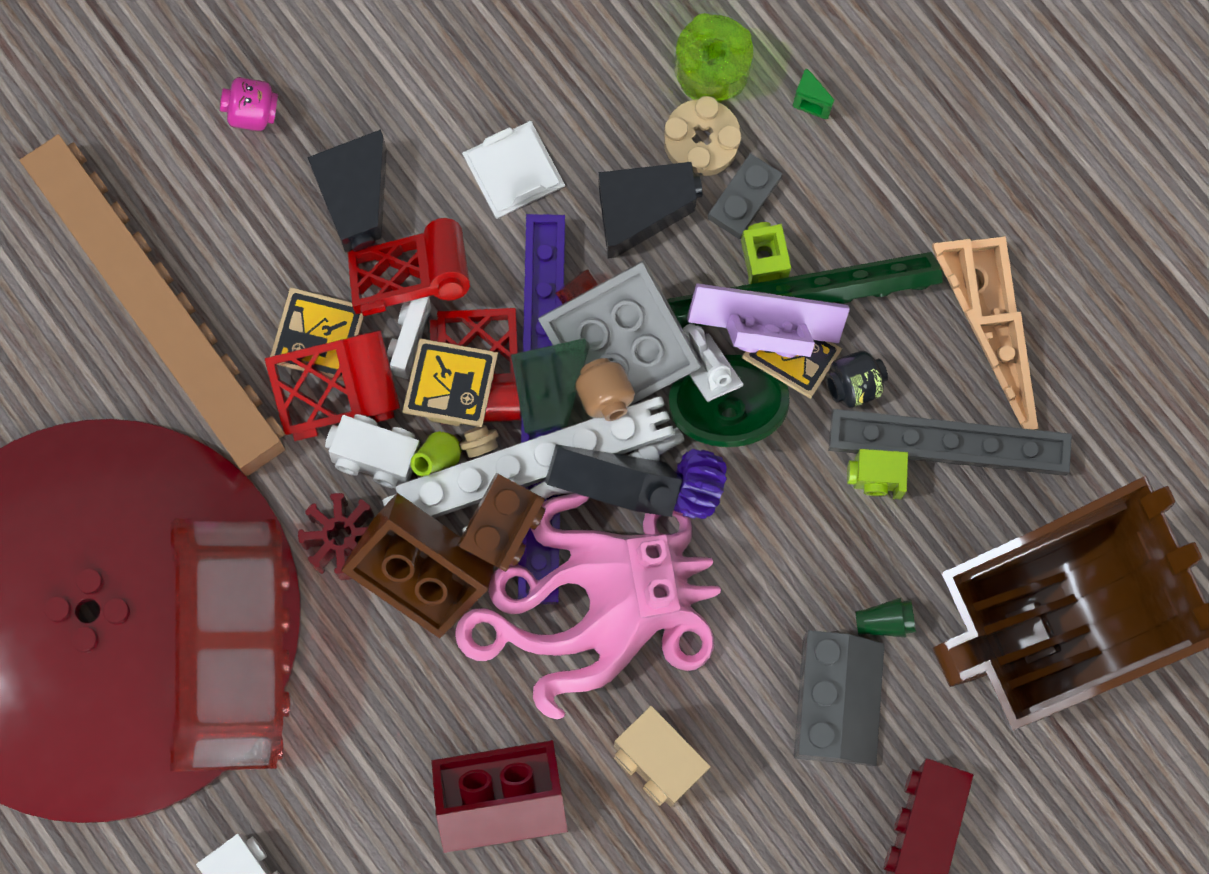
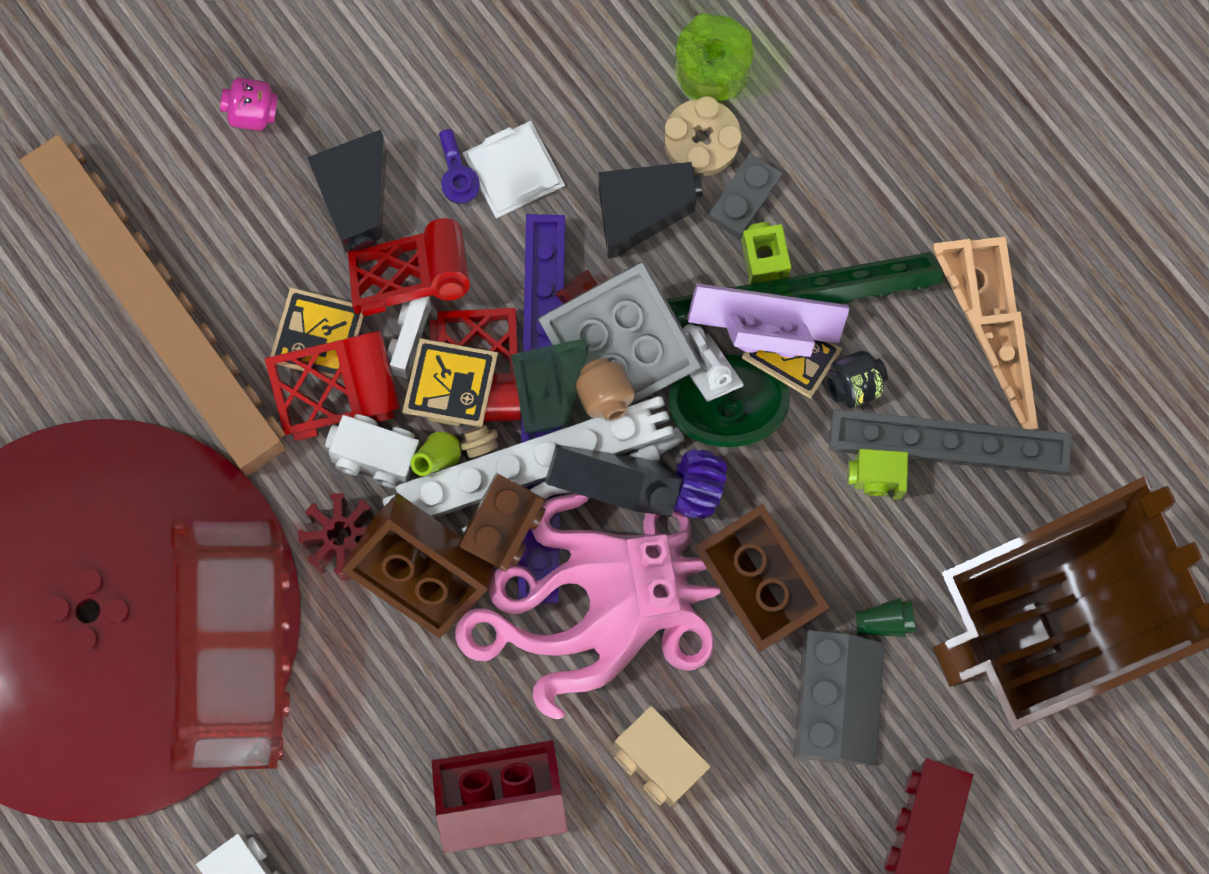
green slope [792,68,834,120] -> none
none -> dark purple plate [439,129,480,204]
none -> reddish brown slope [694,504,831,652]

